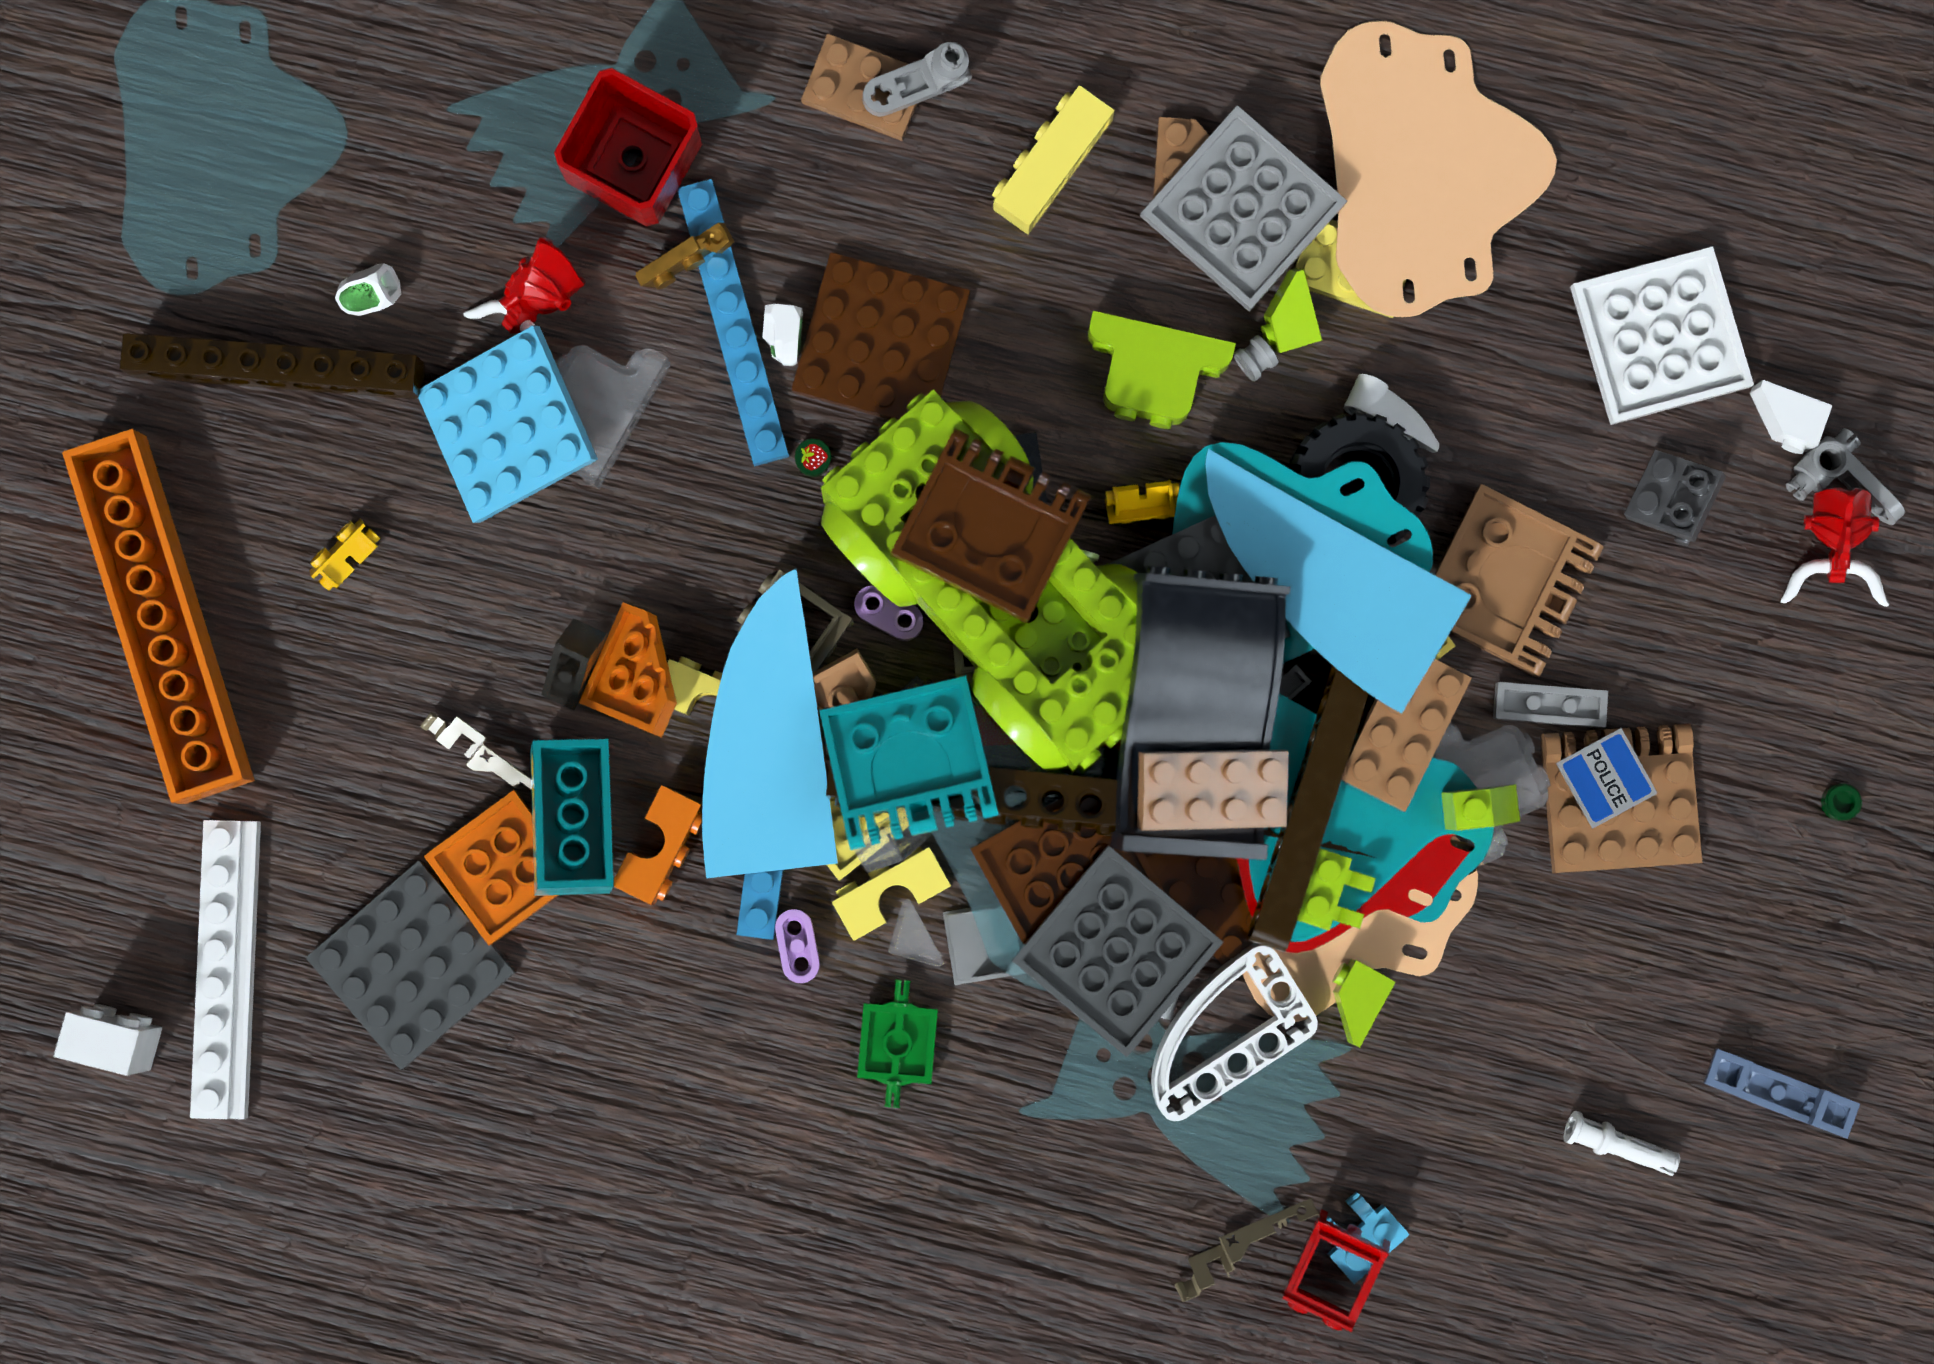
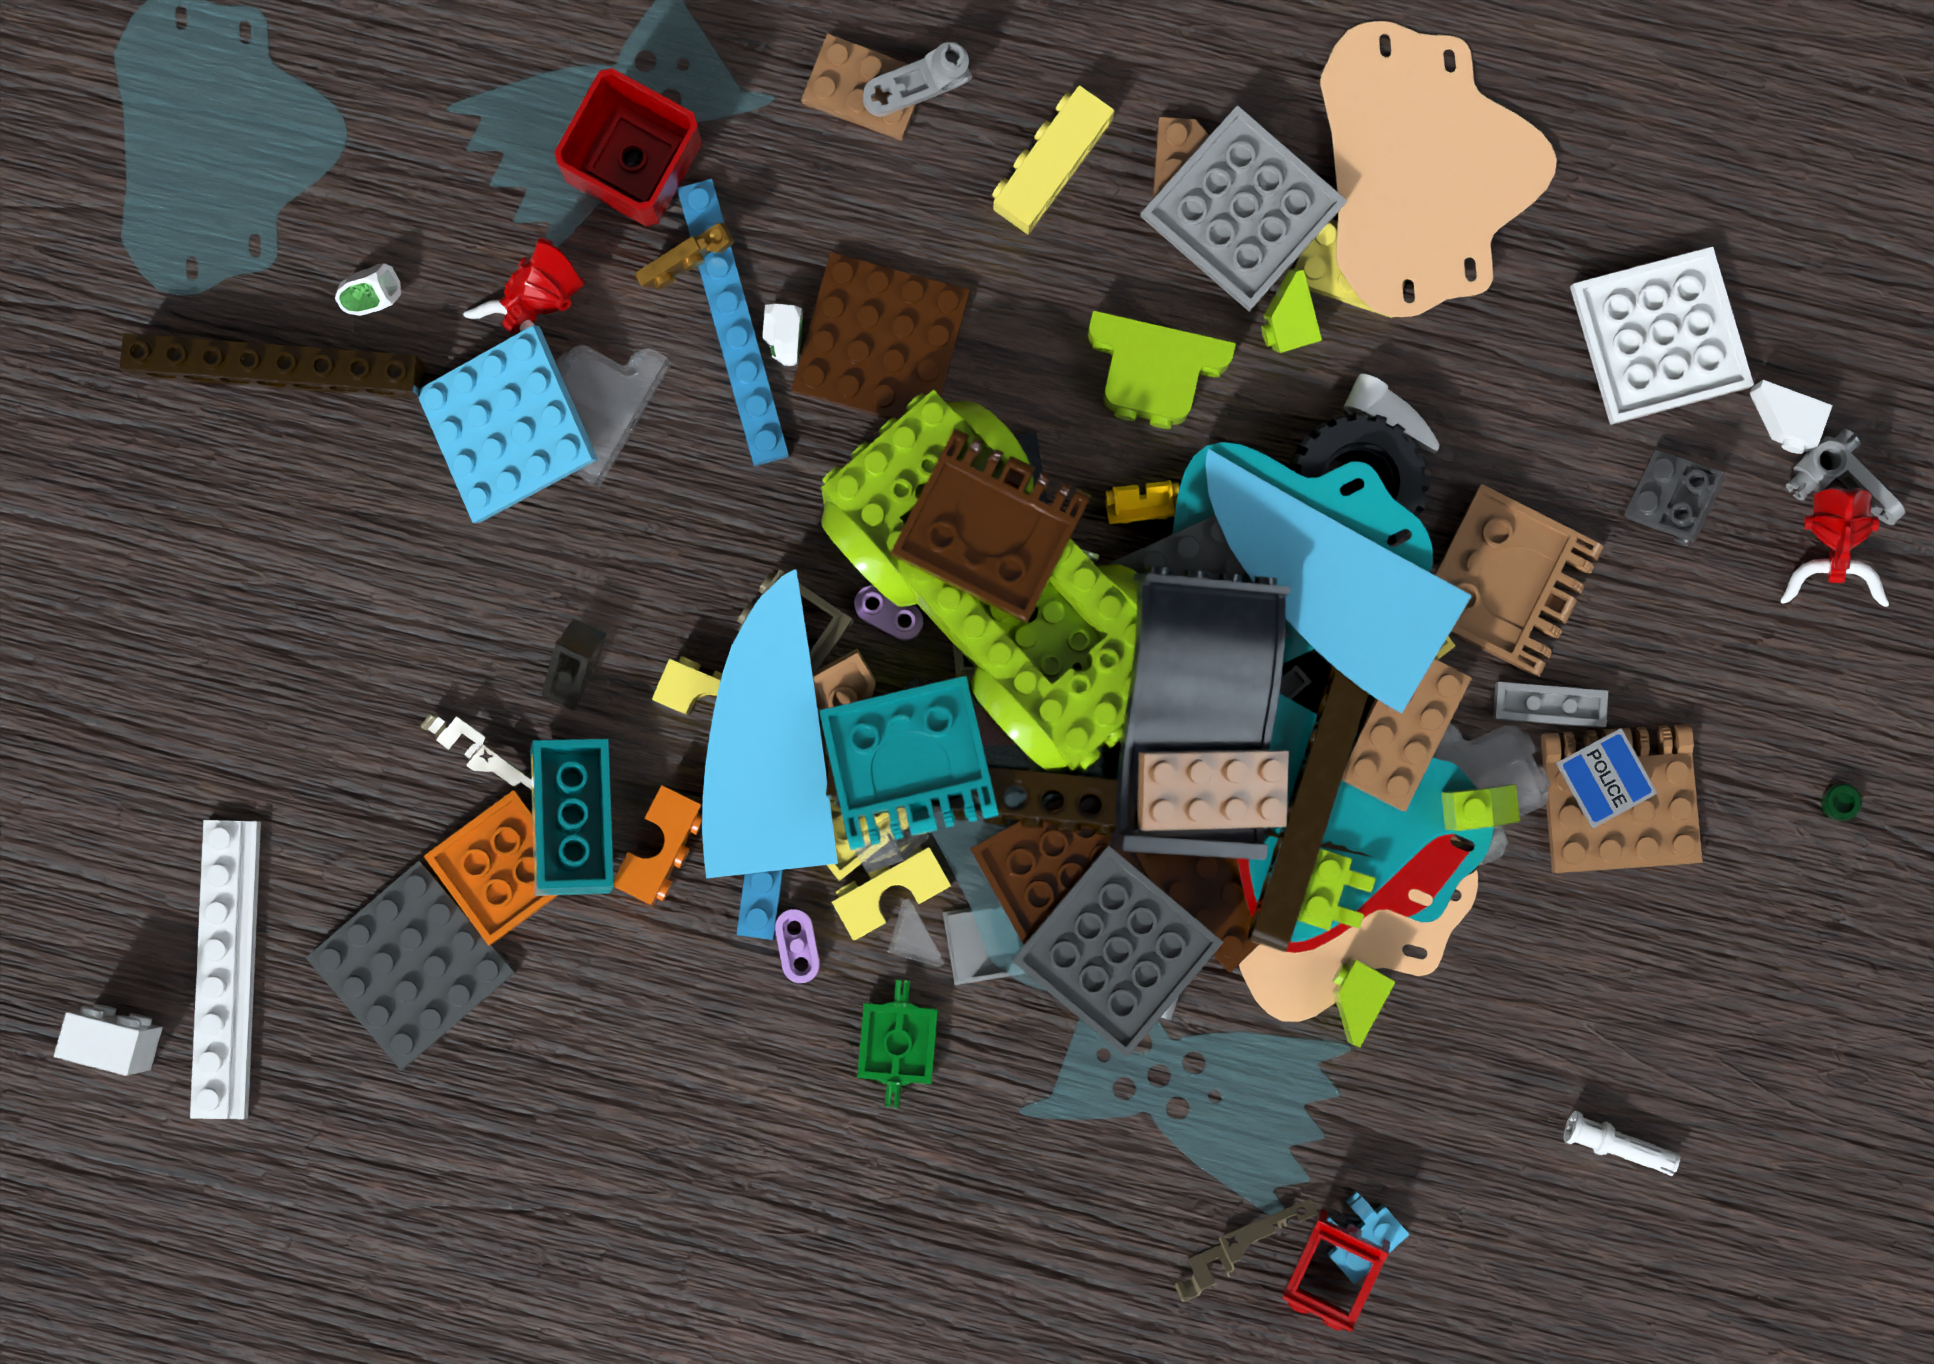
orange brick [62,429,255,804] -> none
yellow hinge [309,519,381,591] -> none
orange plate [579,602,677,738] -> none
tile [795,439,832,477] -> none
white beam [1151,943,1318,1121] -> none
light grey wheel [1233,335,1278,381] -> none
sand blue slope [1703,1048,1860,1139] -> none

